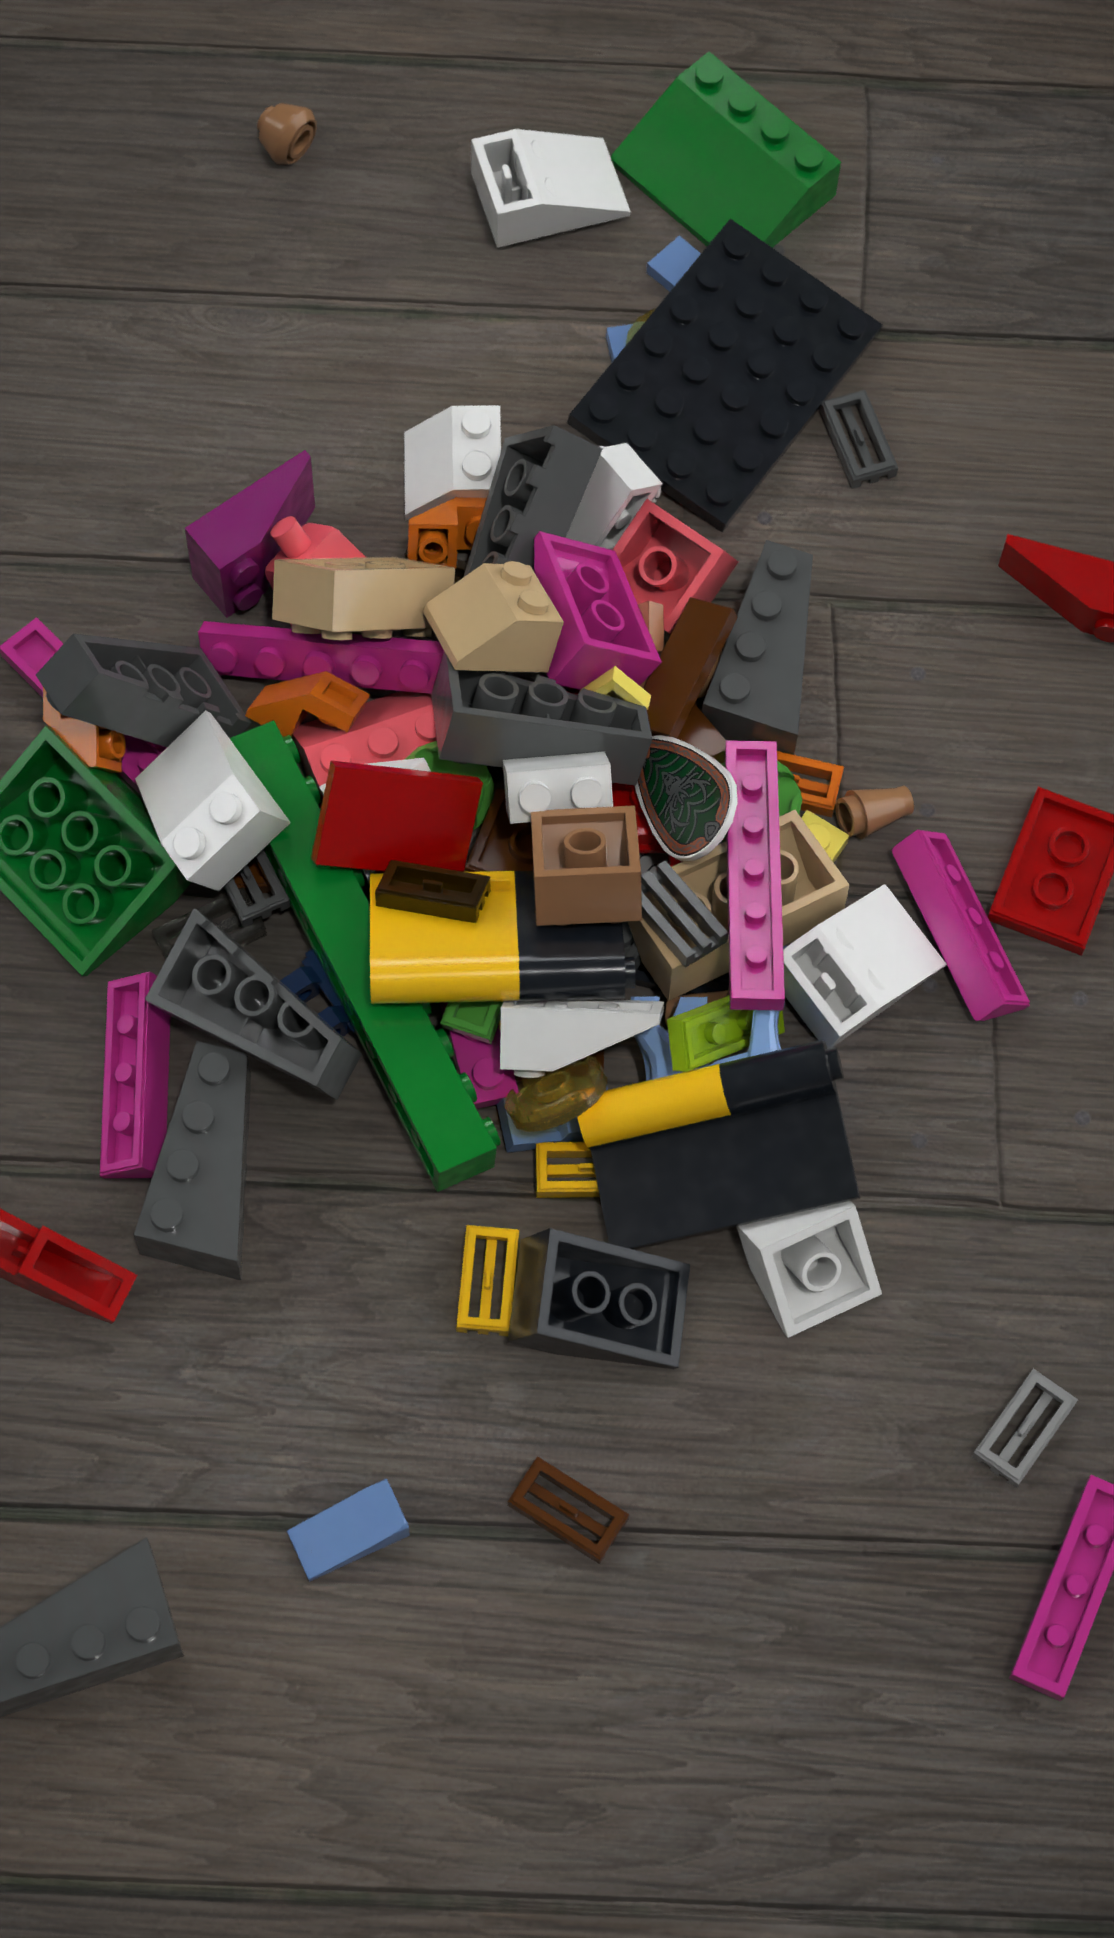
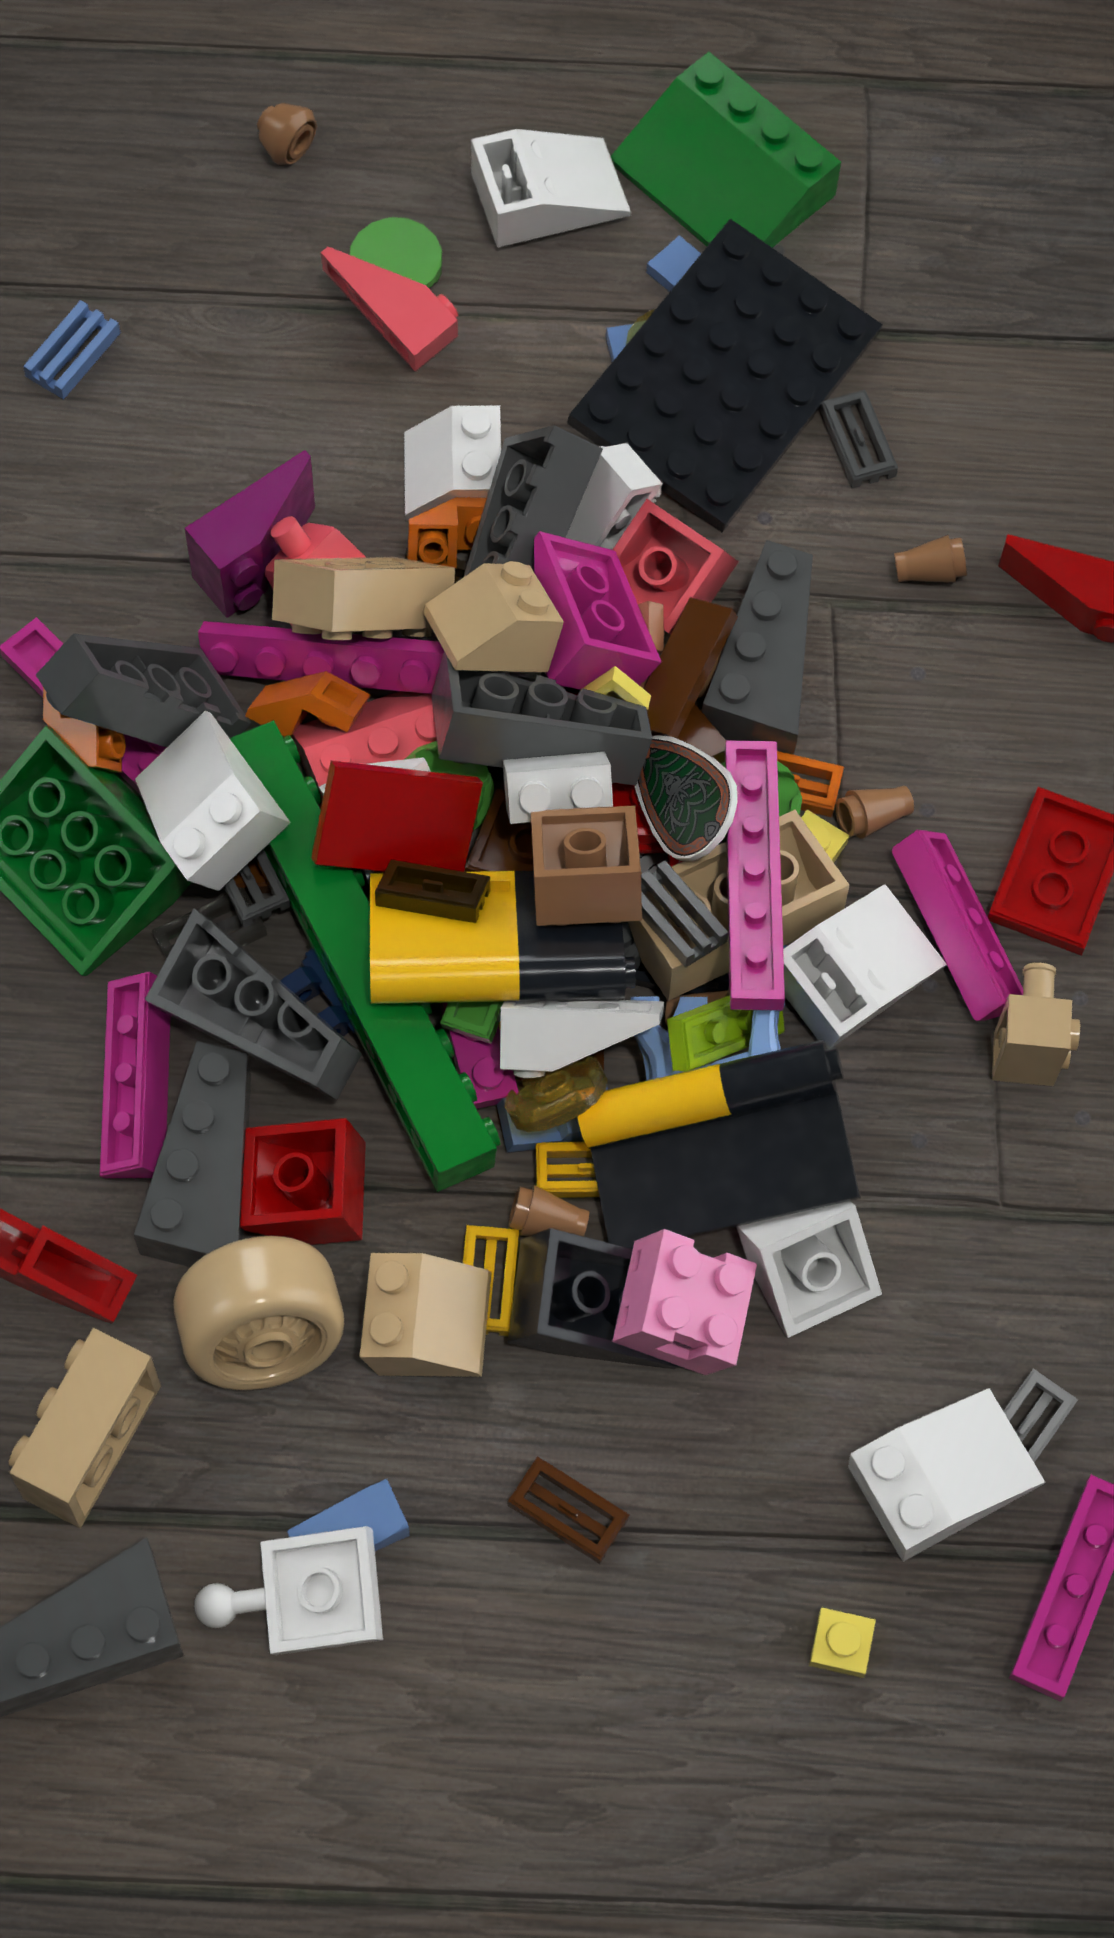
none -> tan brick [9,1328,161,1529]
none -> medium blue tile [23,300,120,400]
none -> tan wheel [174,1236,344,1390]
none -> white plate [194,1526,383,1655]
none -> red slope [240,1118,366,1245]
none -> coral slope [321,247,459,372]
none -> bright green tile [350,217,442,288]
none -> tan slope [360,1253,491,1377]
none -> medium nougat cone [508,1185,590,1237]
none -> bright pink piece [612,1229,757,1375]
none -> light yellow plate [809,1607,876,1678]
none -> white slope [848,1388,1045,1562]
none -> medium nougat cone [894,535,967,583]
none -> tan brick [992,963,1080,1086]

